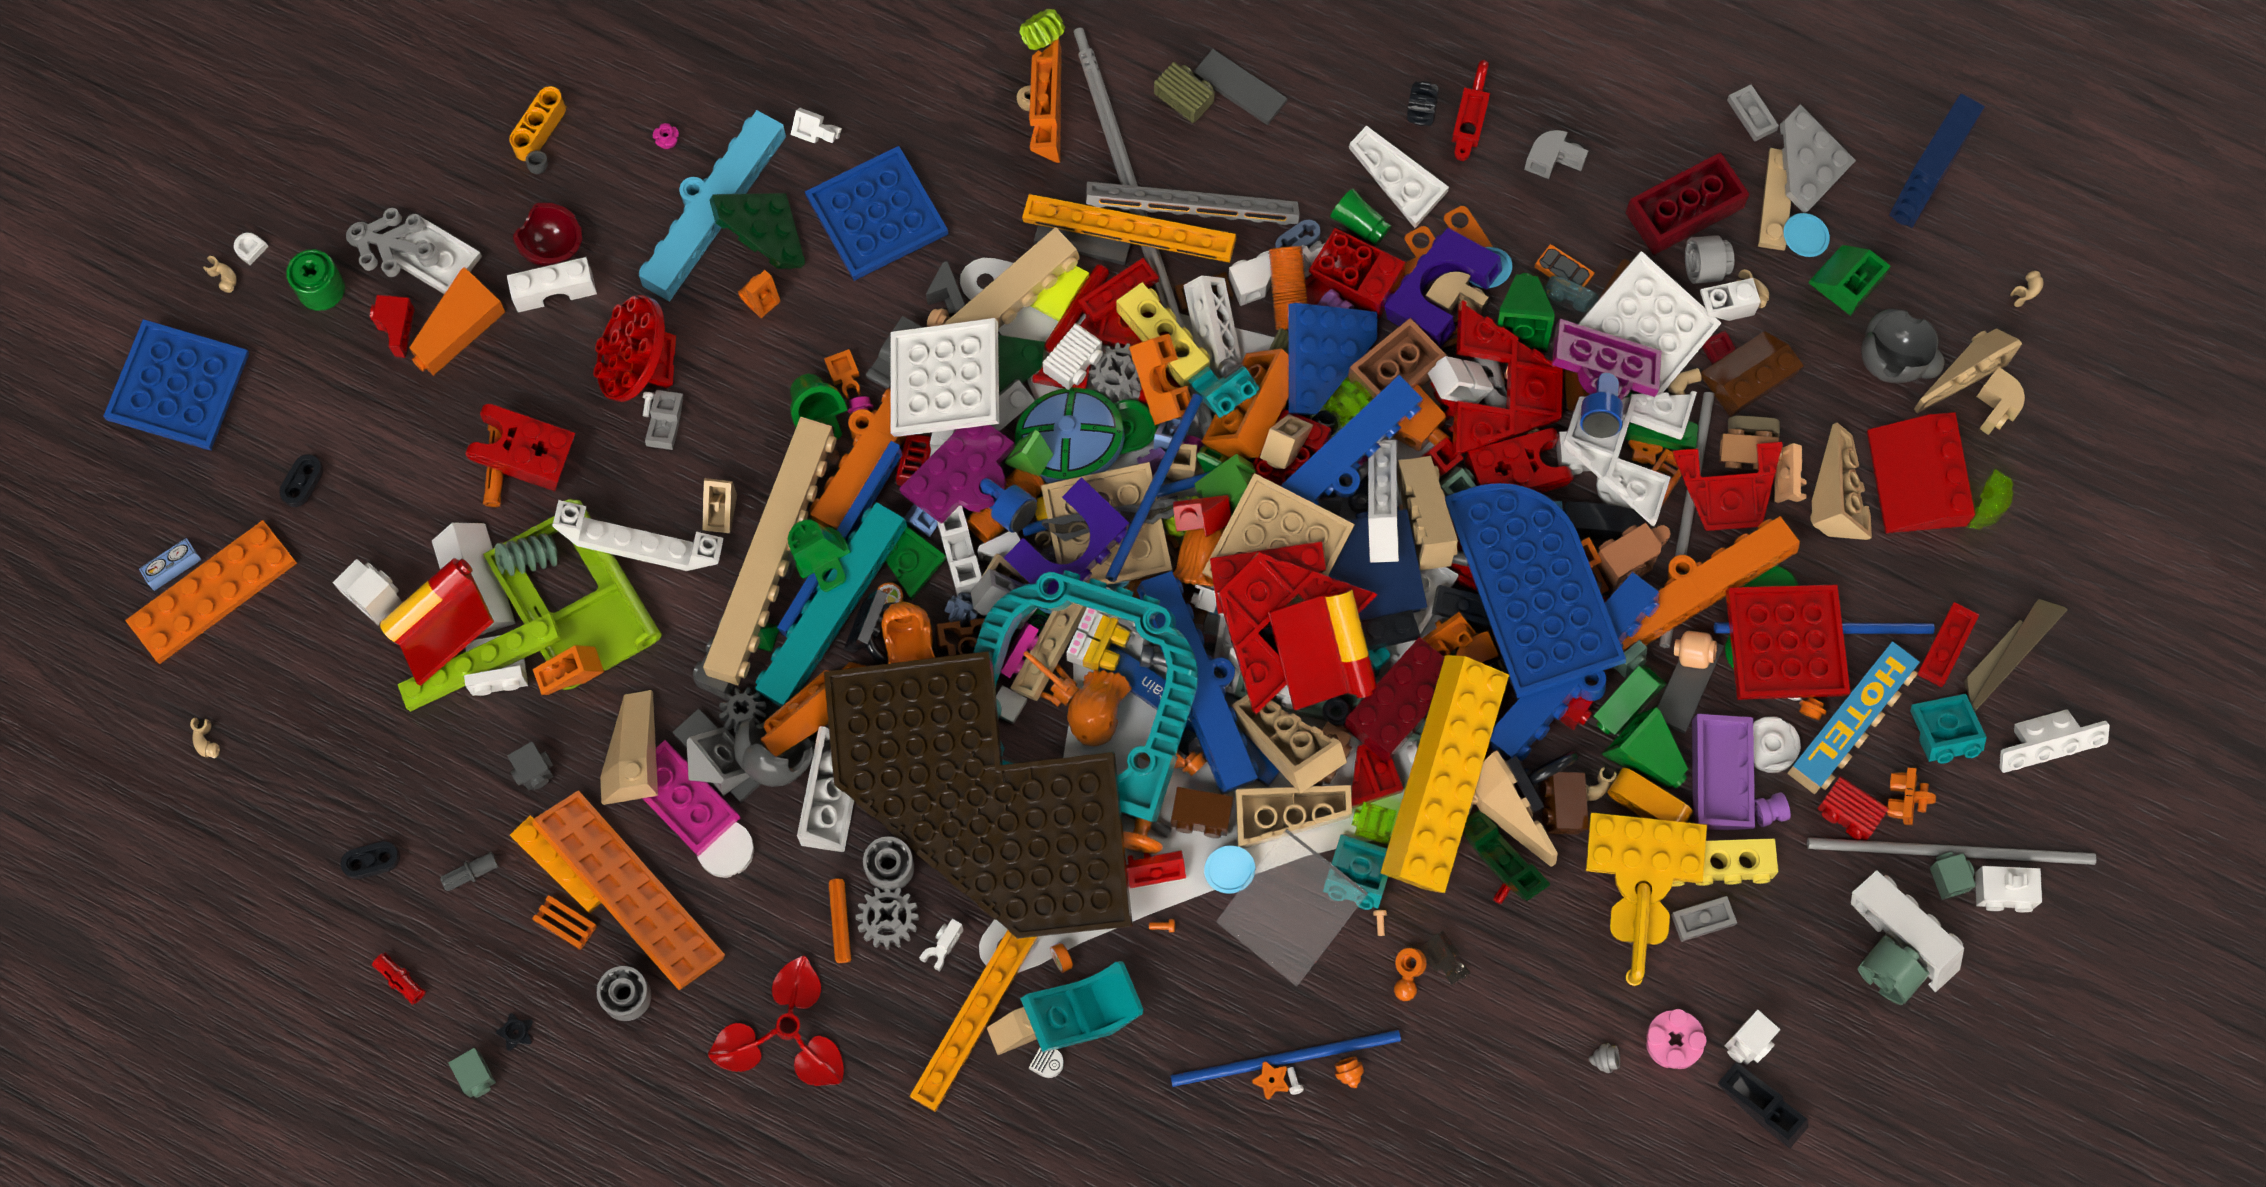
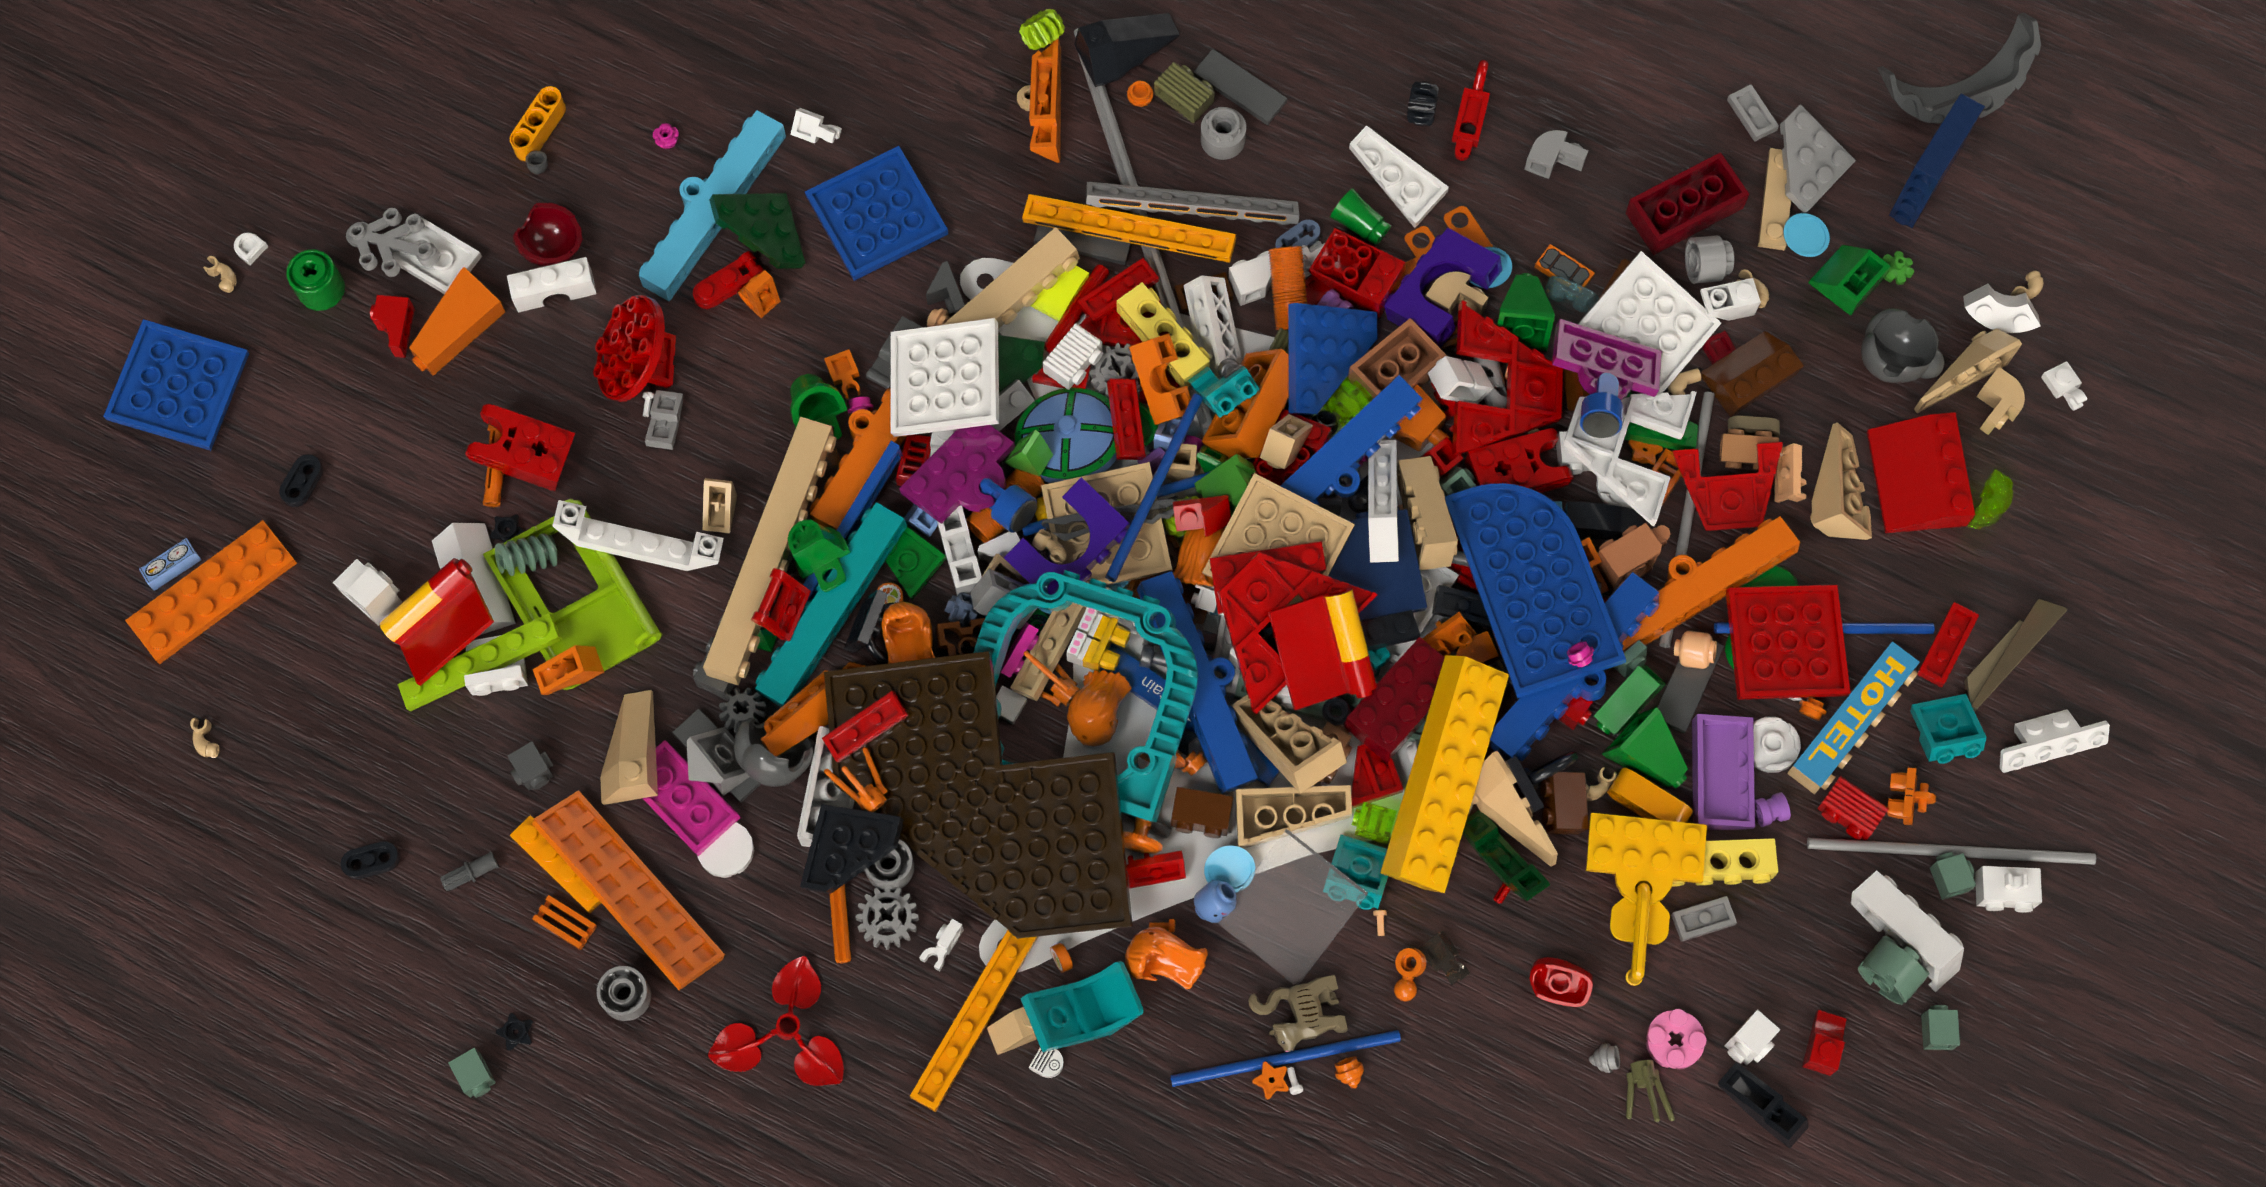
red pin [372,952,426,1005] -> none
none -> black plate [489,514,525,543]
none -> red plate [693,251,764,309]
none -> red plate [751,568,811,641]
none -> black plate [800,804,904,894]
none -> red tile [822,691,909,762]
none -> orange plant [824,747,888,812]
none -> tan arm [1032,529,1067,564]
none -> black wedge [1074,13,1179,87]
none -> red tile [1107,378,1146,460]
none -> orange piece [1125,927,1208,989]
none -> orange plate [1127,81,1153,107]
none -> medium blue head [1194,880,1237,923]
none -> light grey piece [1200,107,1246,160]
none -> dark tan animal [1248,975,1348,1052]
none -> red piece [1529,957,1593,1007]
none -> dark pink plate [1567,642,1594,667]
none -> olive plant [1626,1060,1675,1122]
none -> red arch [1802,1010,1847,1076]
none -> dark grey windscreen [1877,12,2041,124]
none -> bright green plant [1883,251,1914,285]
none -> sand green brick [1921,1005,1960,1050]
none -> white brick [1963,284,2041,333]
none -> white plate [2041,361,2087,411]

